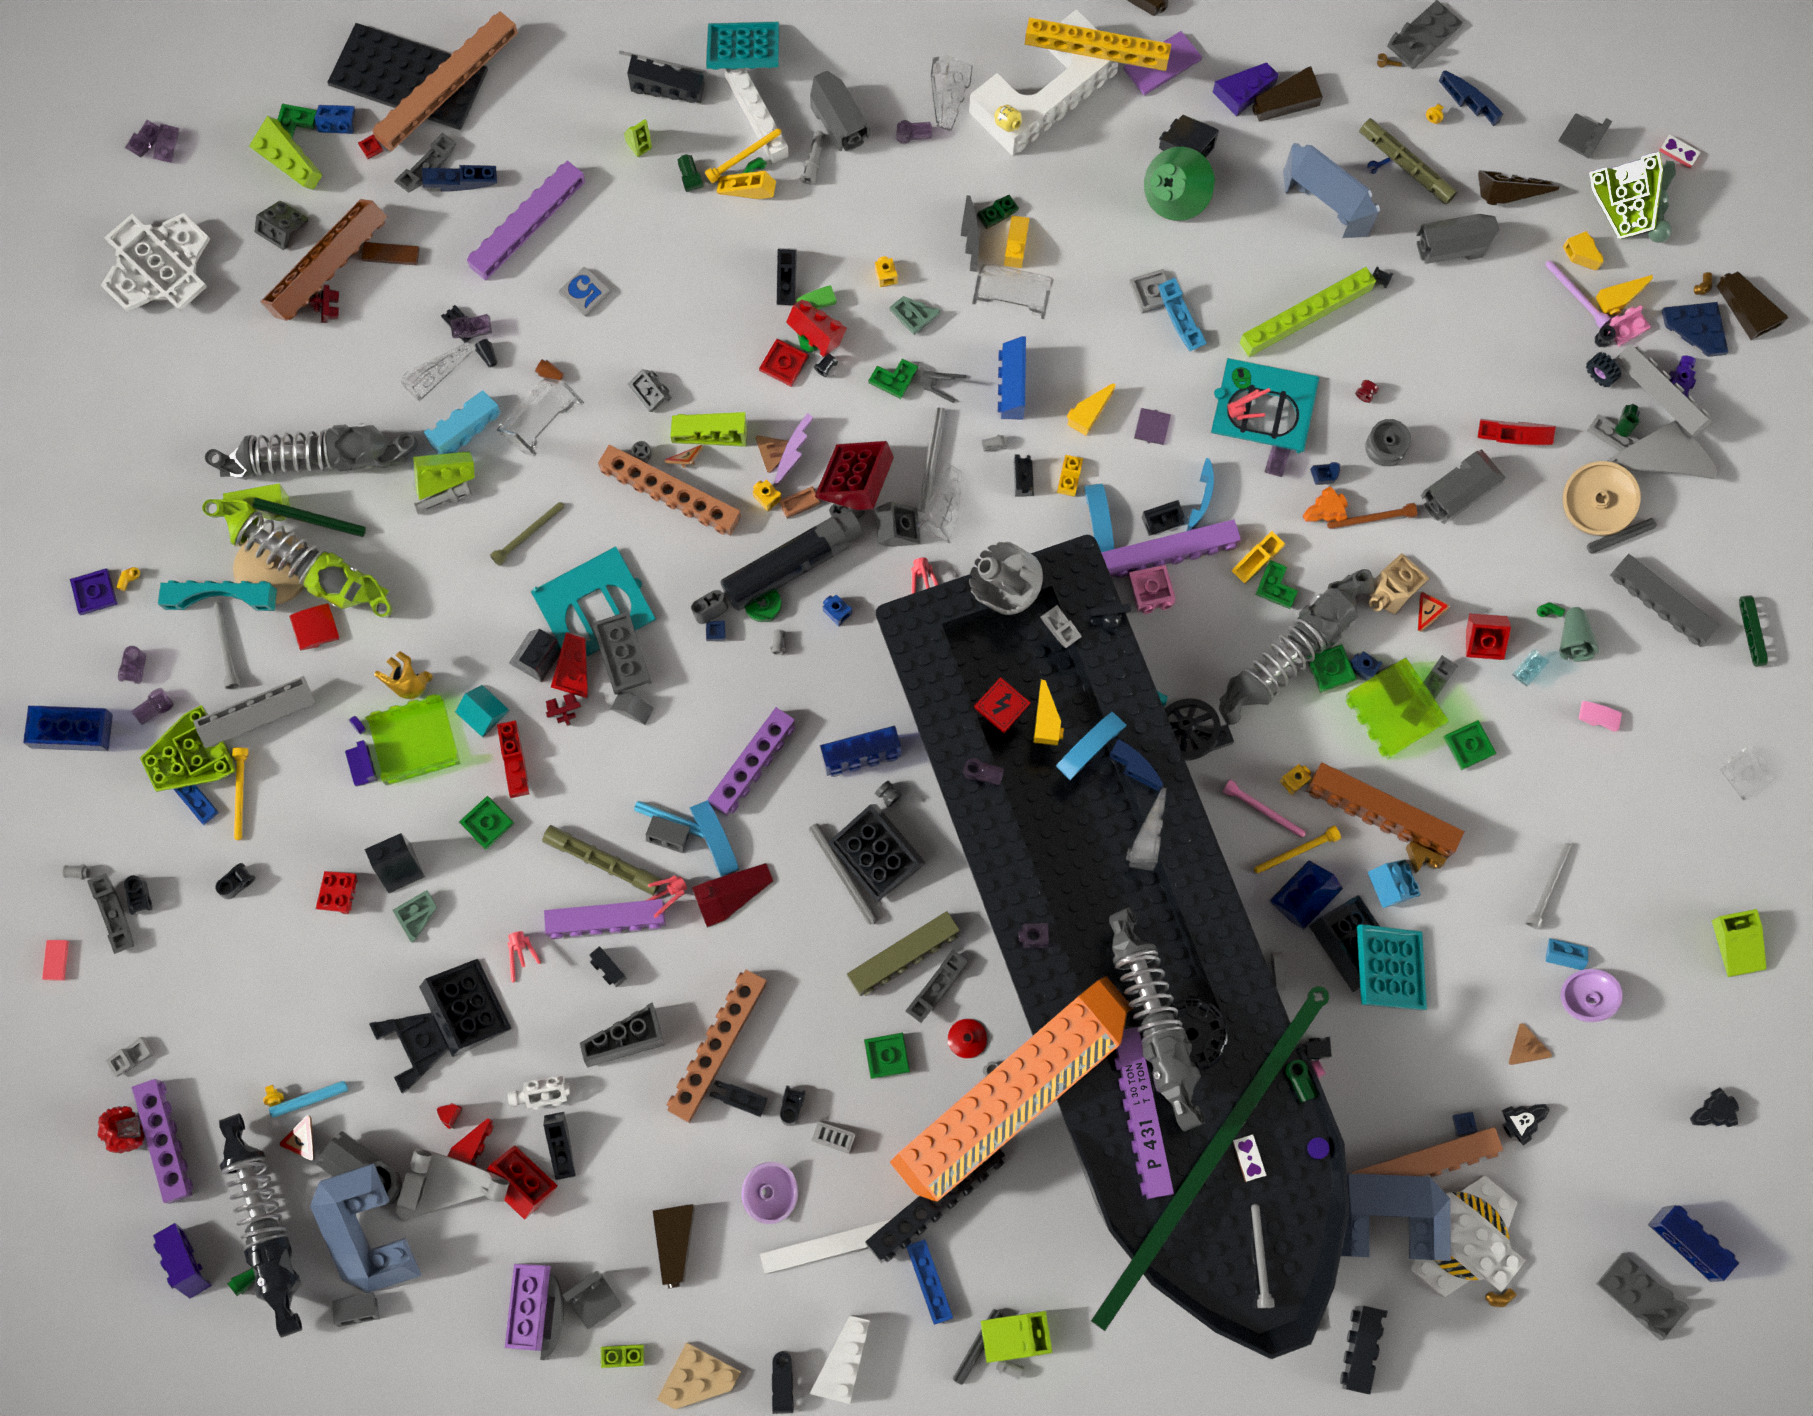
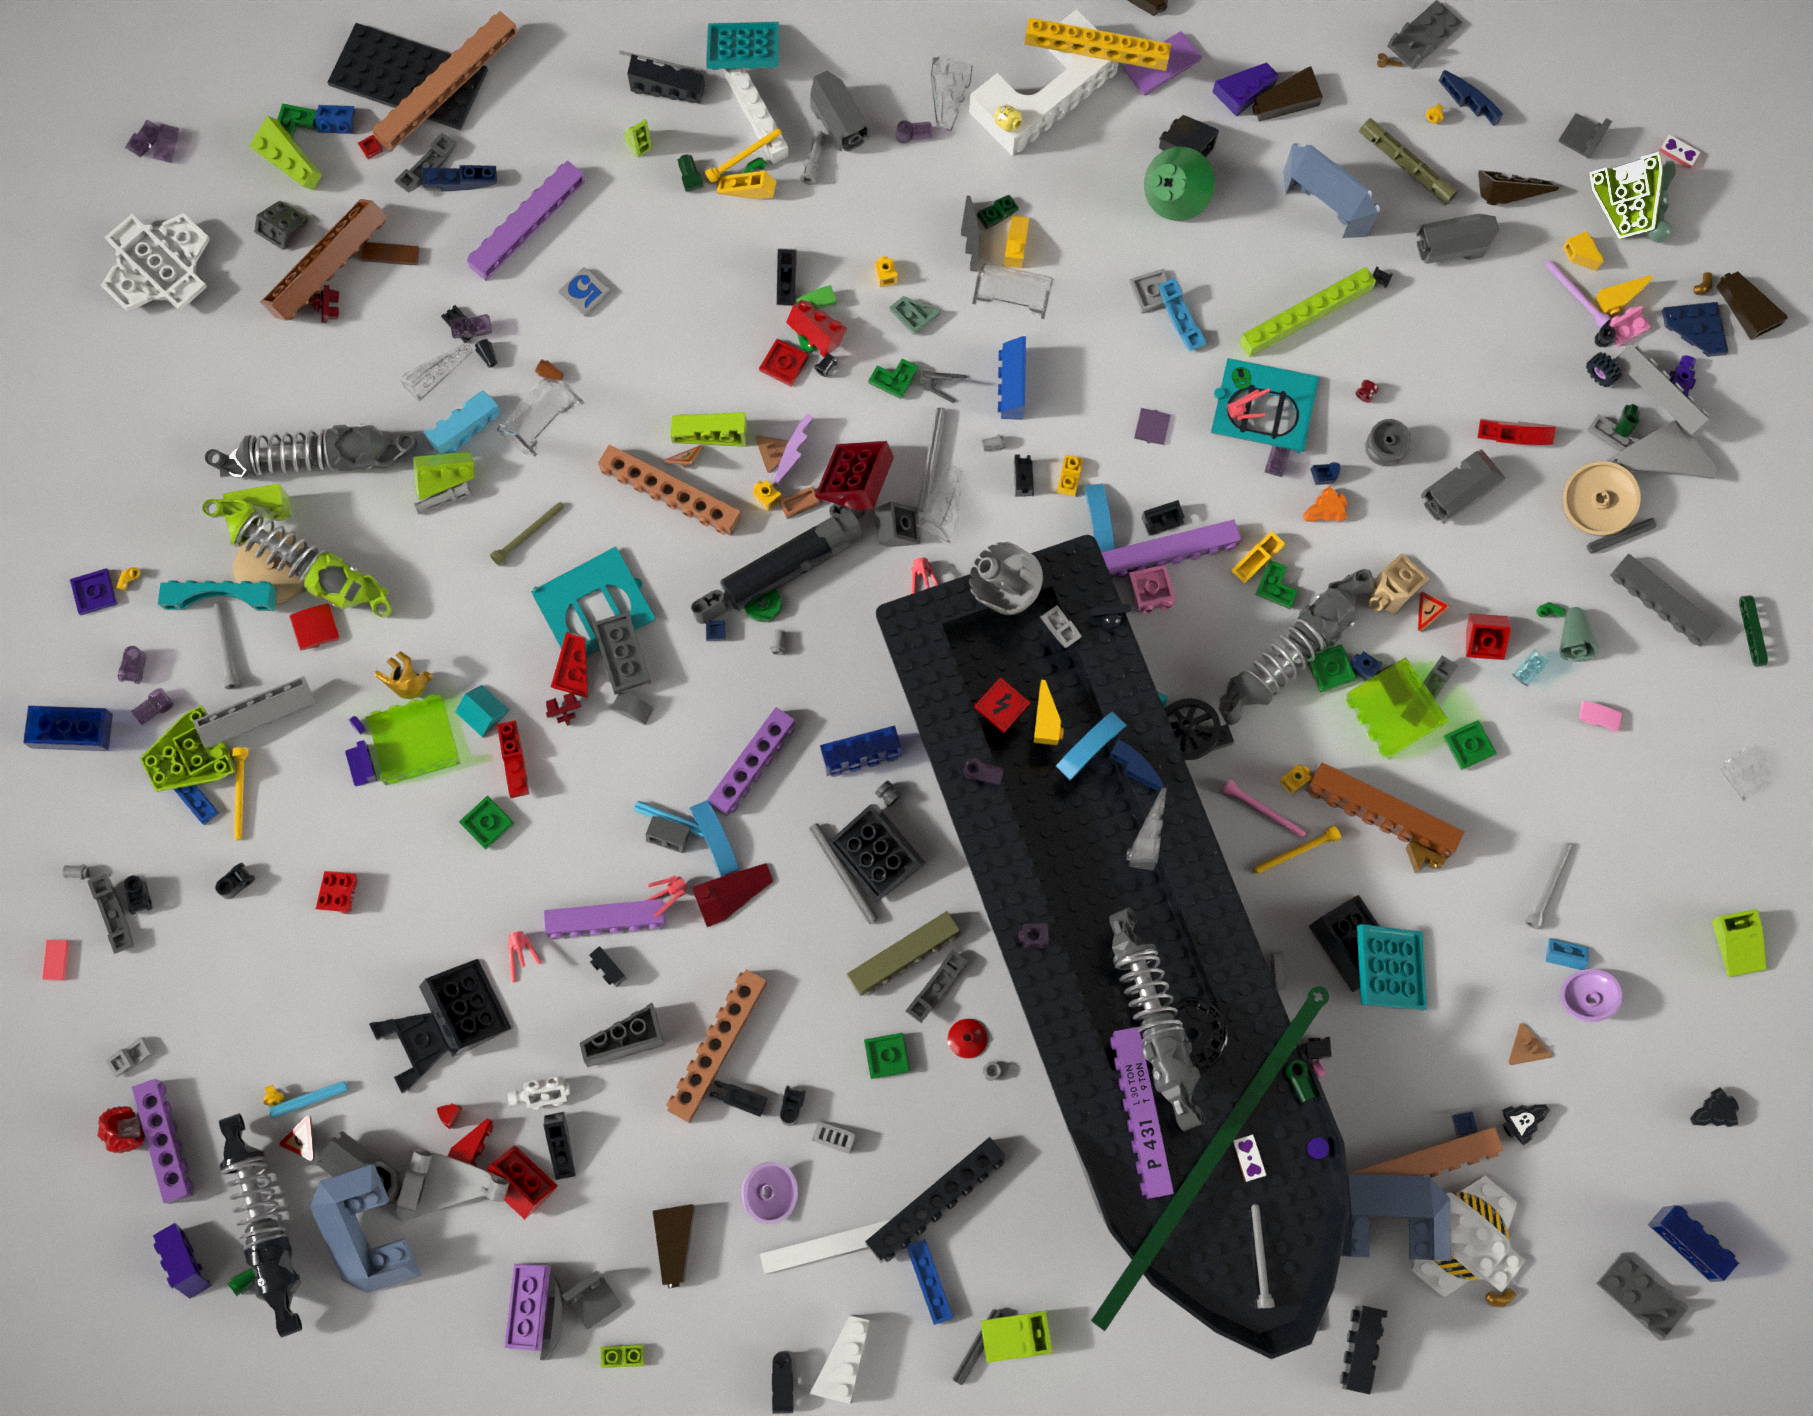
dark green axle [252,498,366,537] -> none
dark grey hinge [332,1292,380,1327] -> none
black slope [364,833,425,893] -> none
sand green wing [392,890,437,943] -> none
black slope [509,629,561,682] -> none
olive piece [542,825,662,896] -> none
bracket [628,369,672,412] -> none
dark grey wheel [632,441,652,463] -> none
tan plate [657,1342,741,1409] -> none
blue brick [822,594,852,627] -> none
orange arch [890,976,1133,1202] -> none
light grey pin [996,1360,1024,1380] -> none
yellow slope [1067,383,1116,436] -> none
dark azure slope [1187,458,1214,531] -> none
clear blue slope [1269,860,1343,930] -> none
dark orange piece [1327,503,1417,529] -> none
clear blue hand [1367,157,1391,174] -> none
dark azure slope [1368,859,1421,908] -> none

